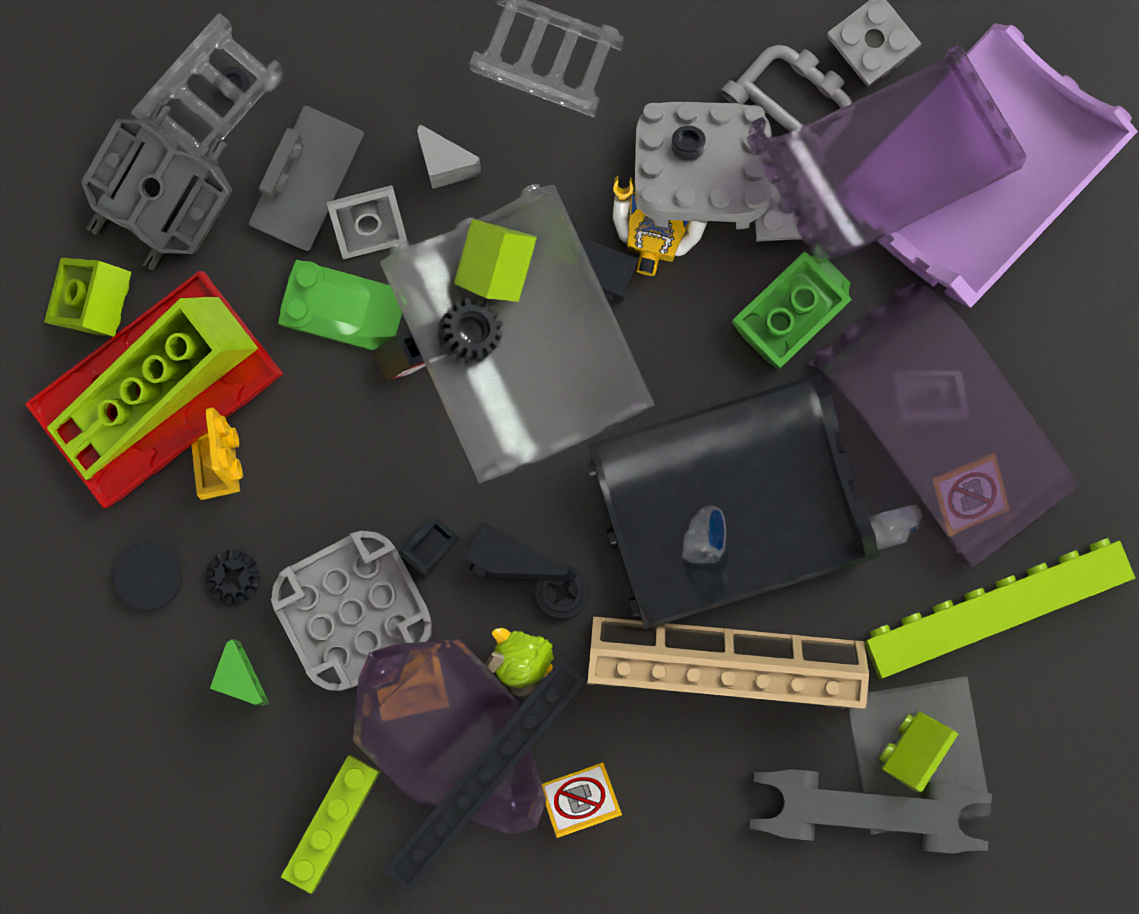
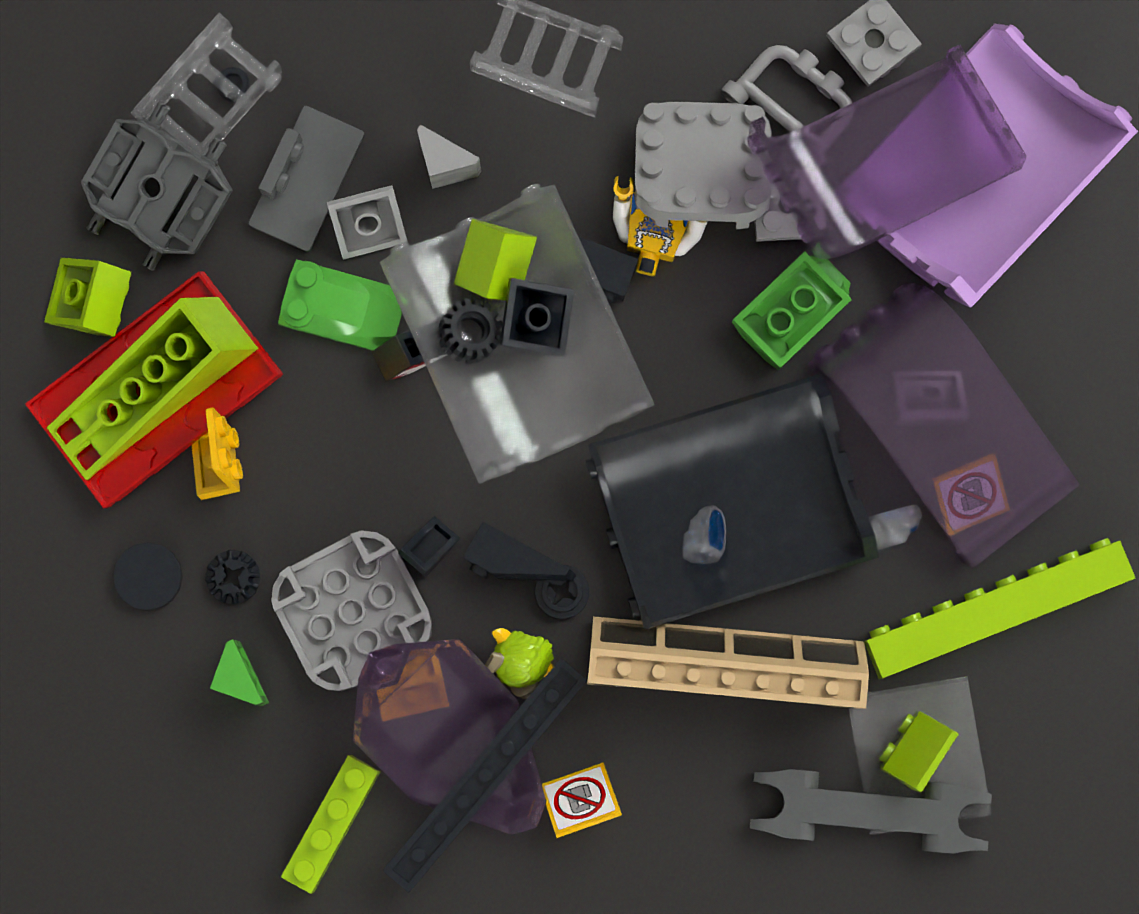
black tile [671,126,706,160] -> none
none -> black slope [500,278,574,357]

